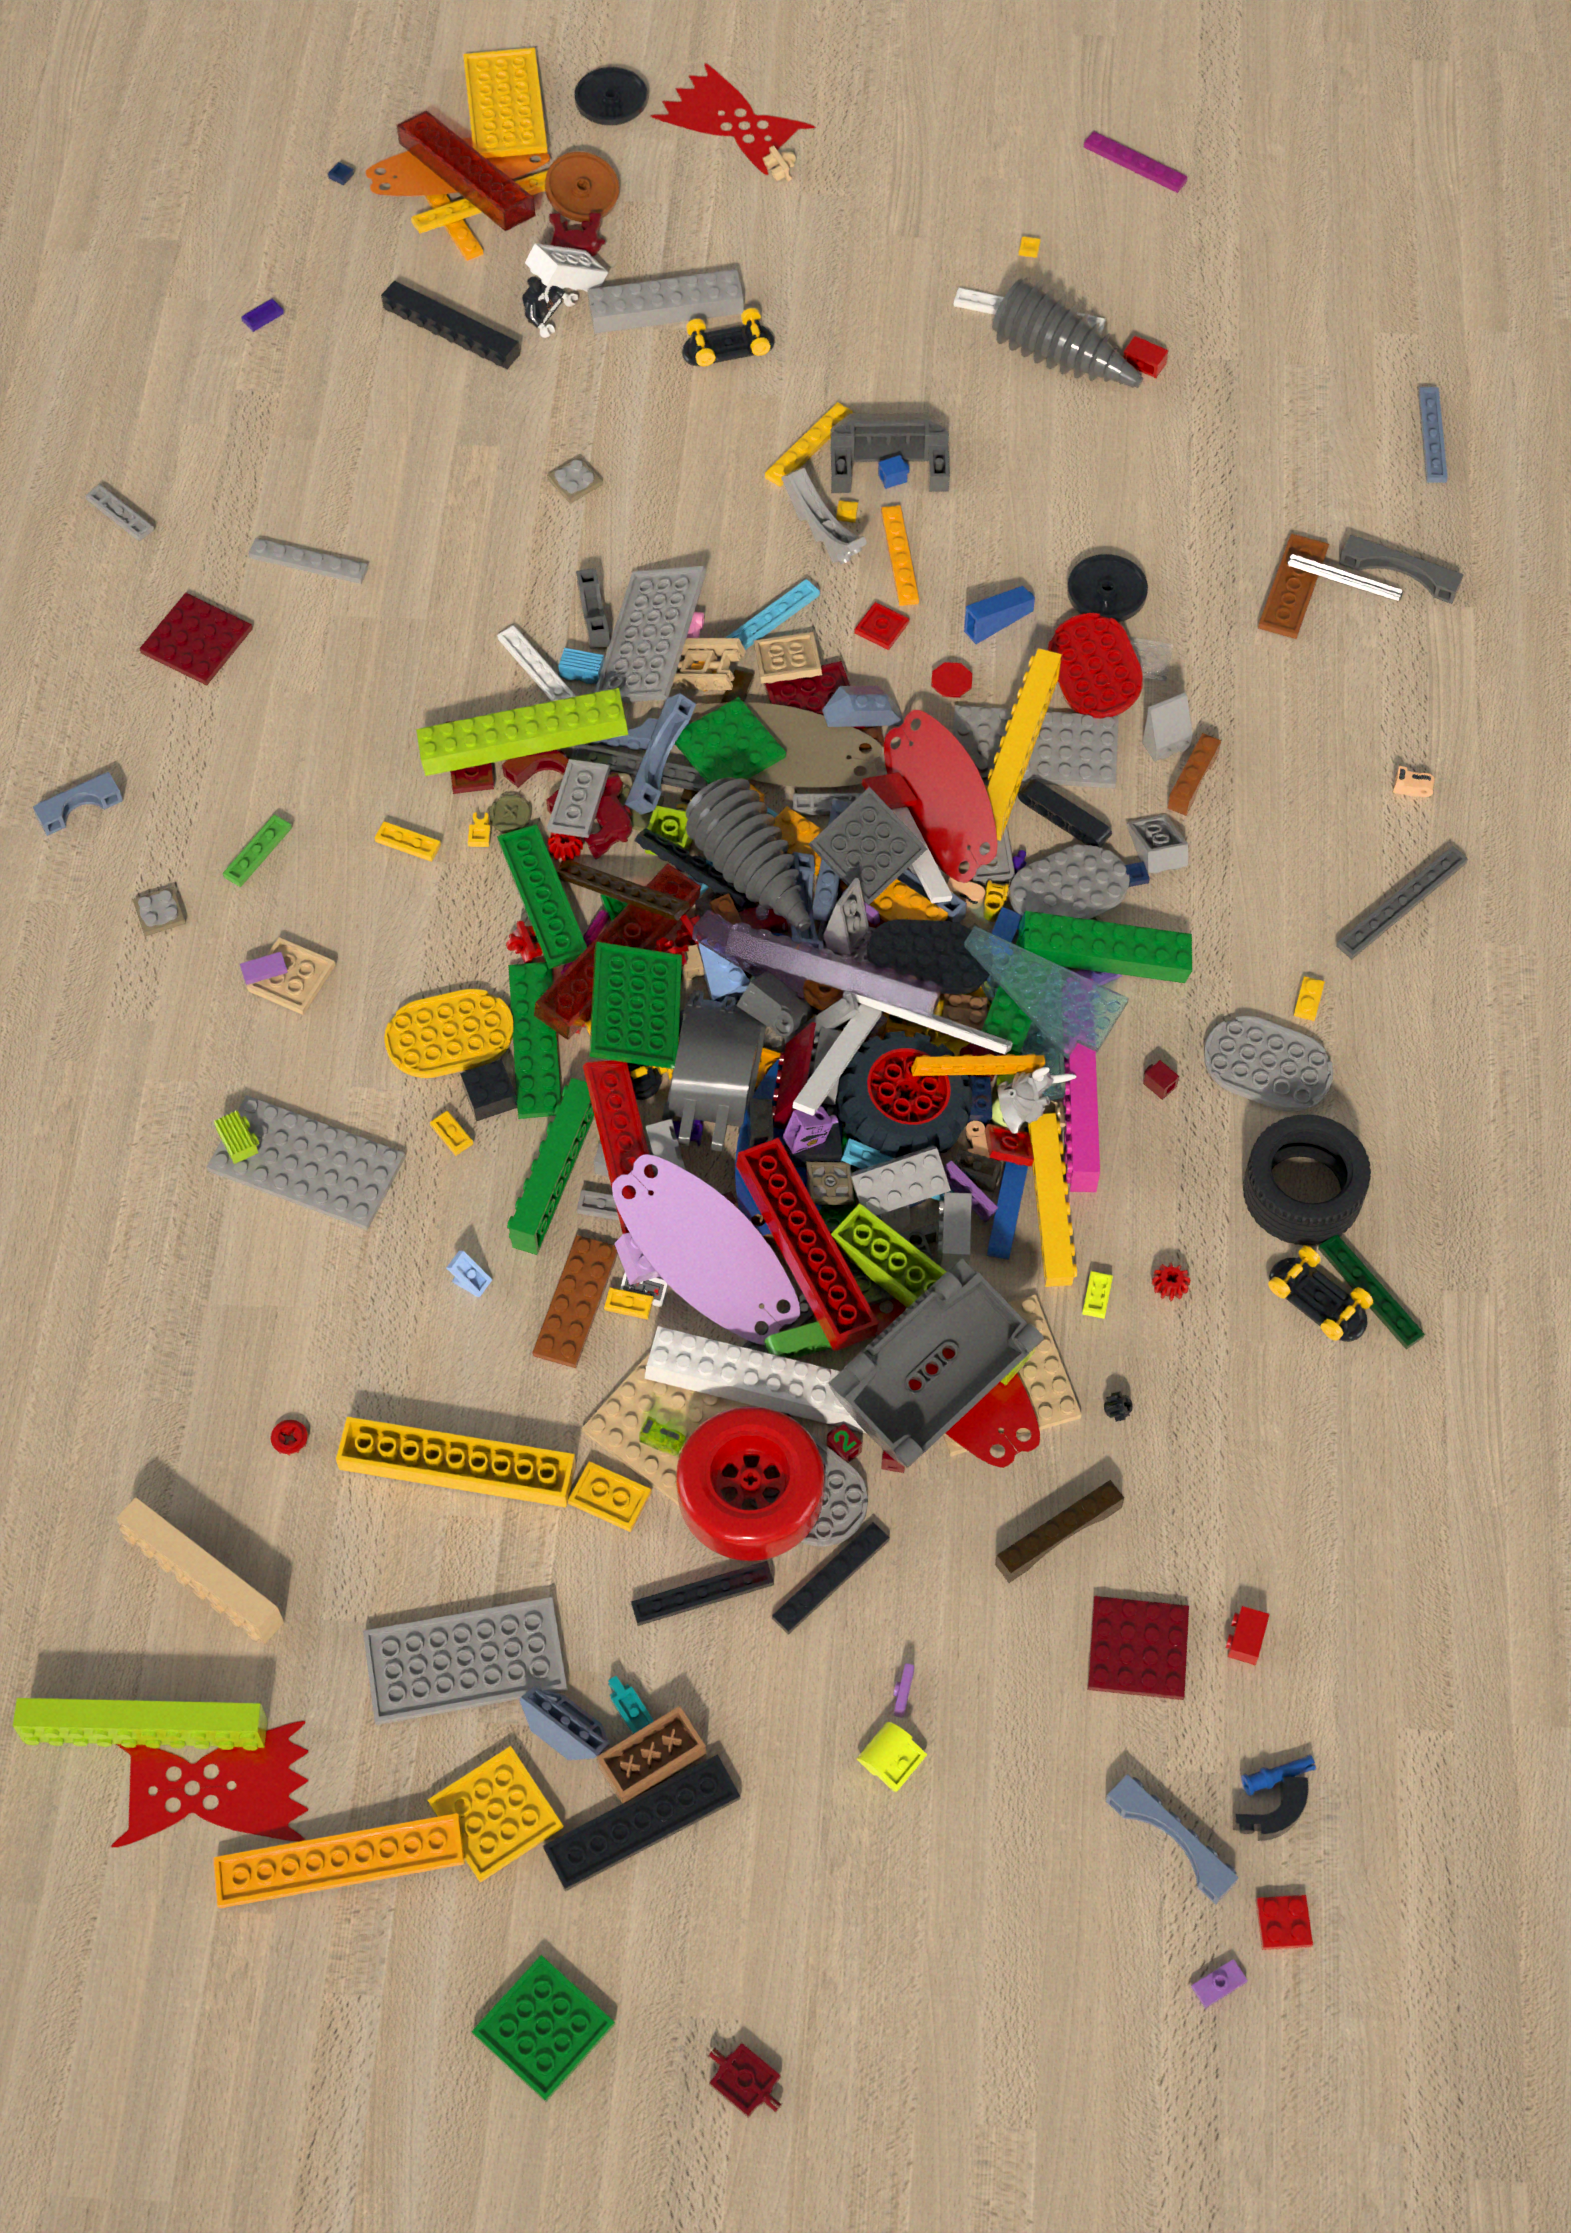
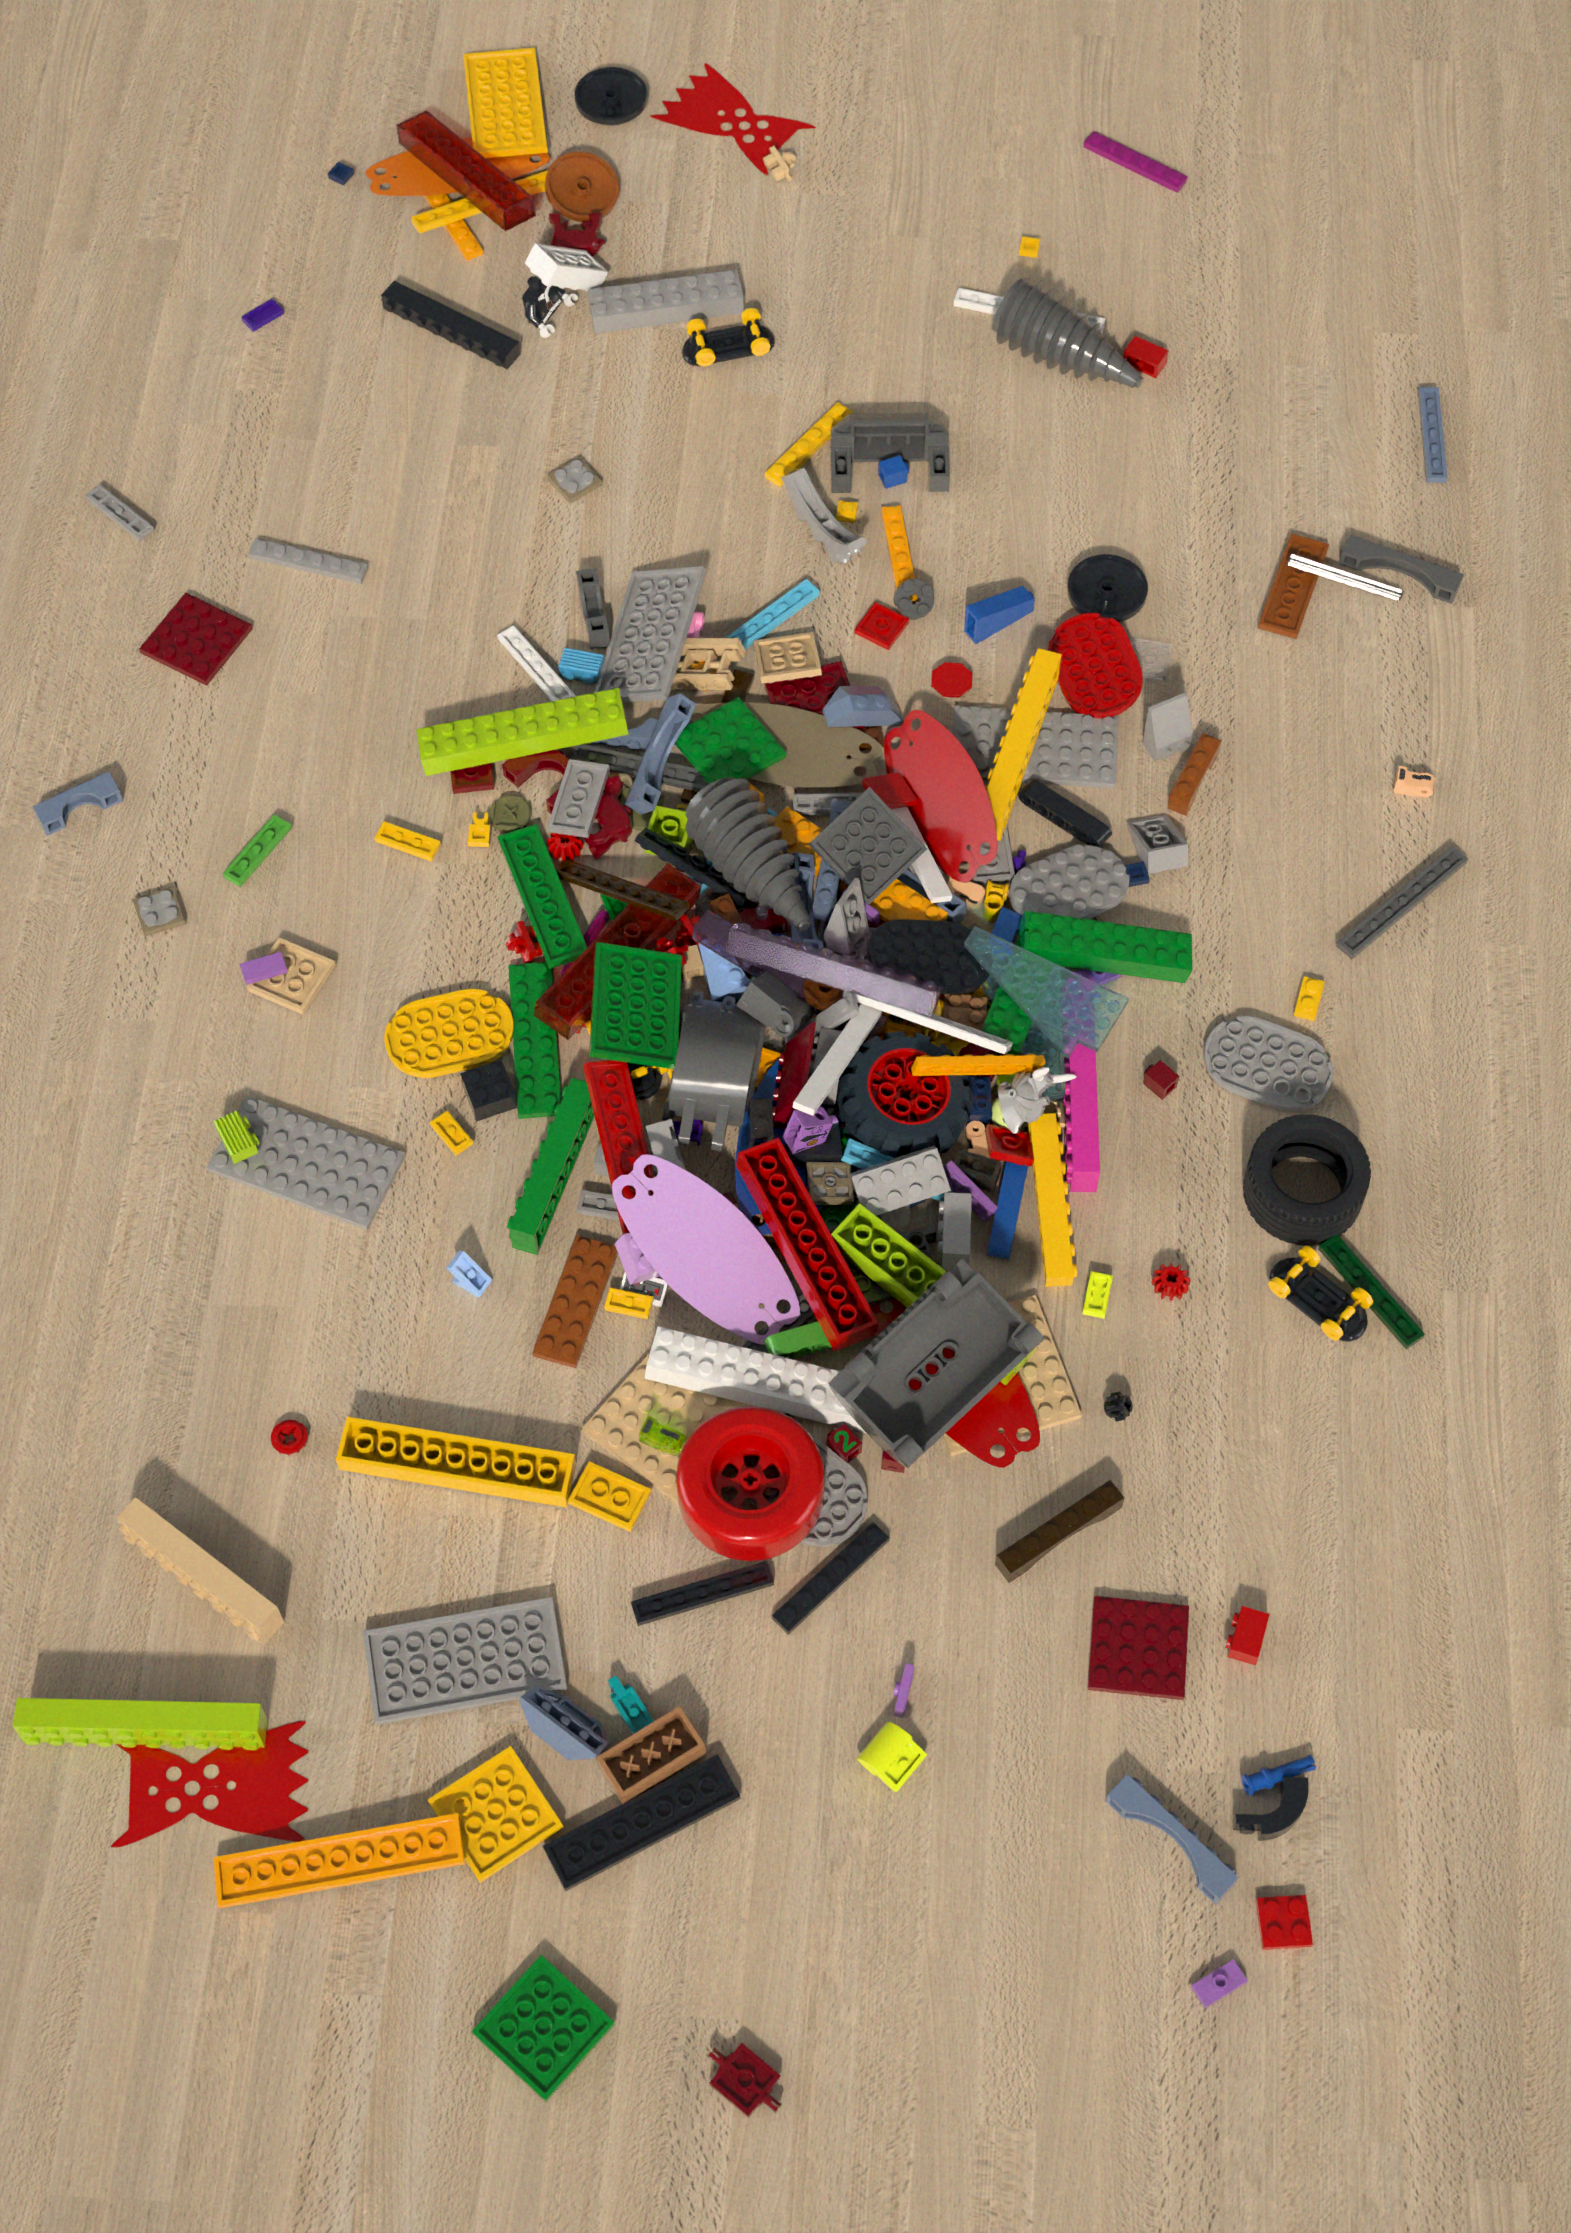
none -> dark grey plate [894,579,934,620]

